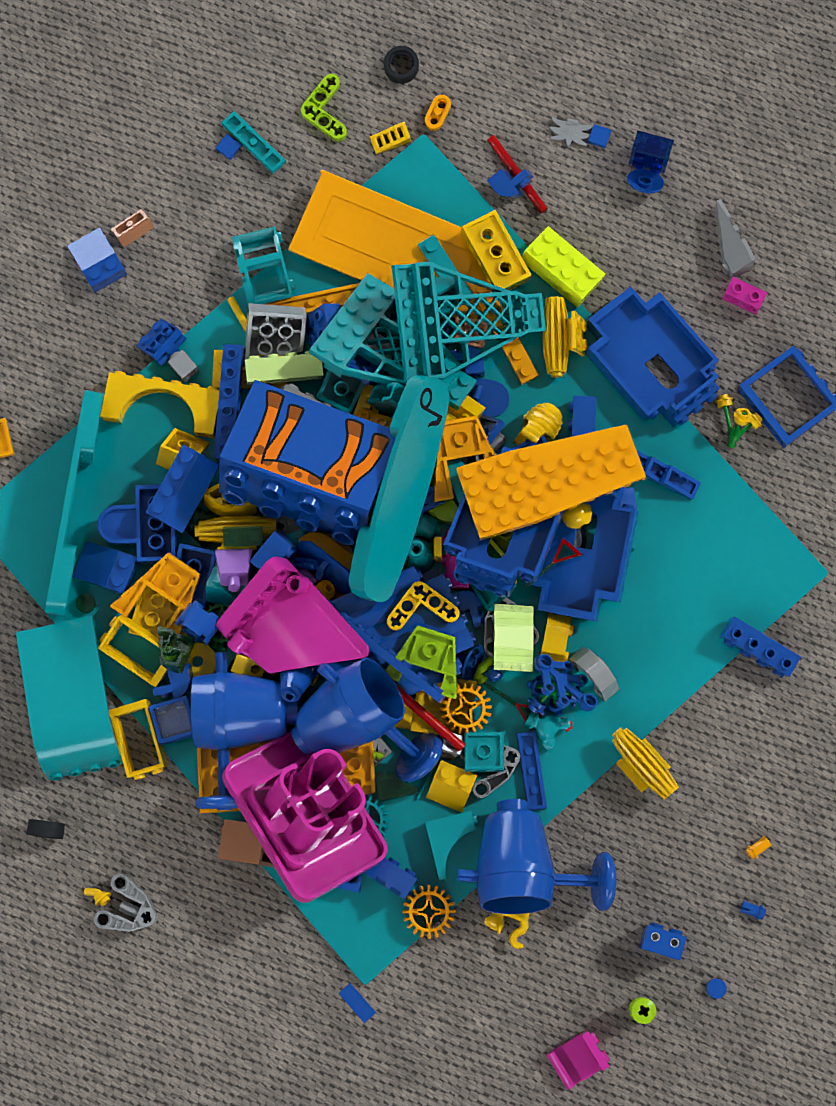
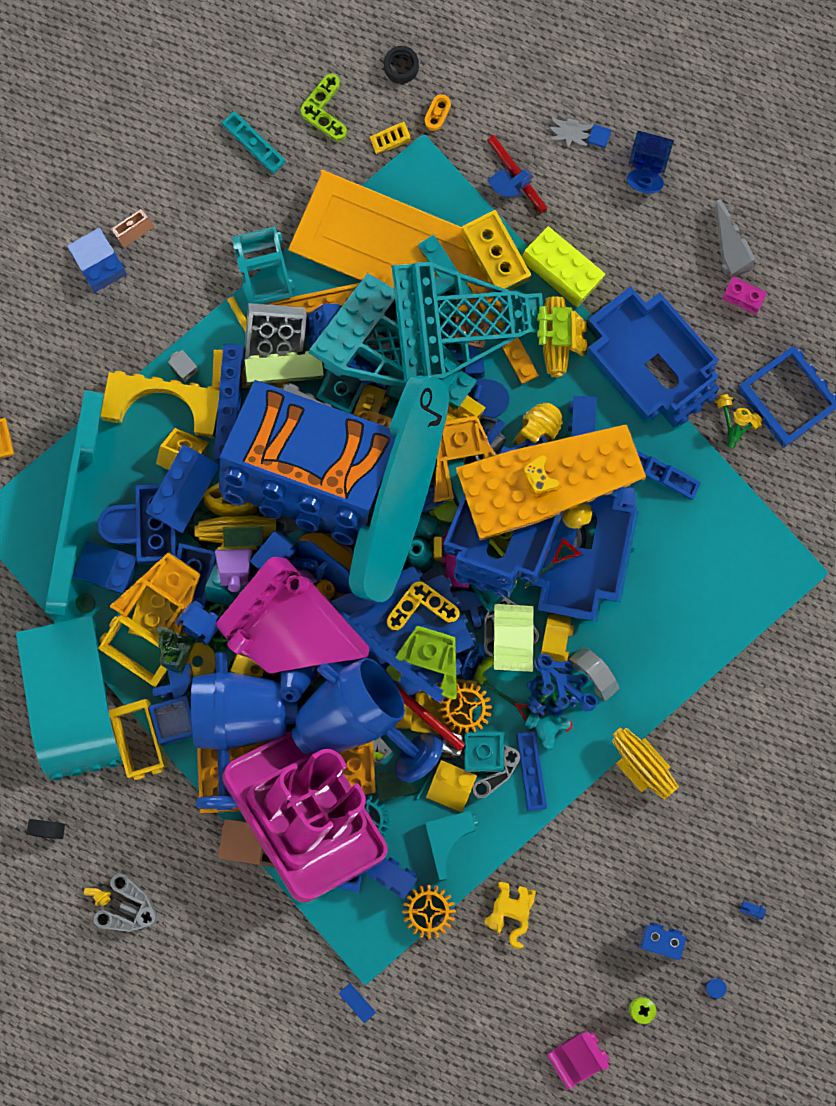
blue plate [136,318,187,367] -> none
blue tile [216,134,242,161] -> none
teal brick [368,382,405,414] -> none
blue piece [456,799,616,914] -> none
blue hinge [487,665,503,682] -> none
blue brick [720,617,801,678] -> none
light orange pin [745,836,772,860] -> none
none -> yellow piece [524,455,559,493]
none -> lime plate [537,306,572,347]

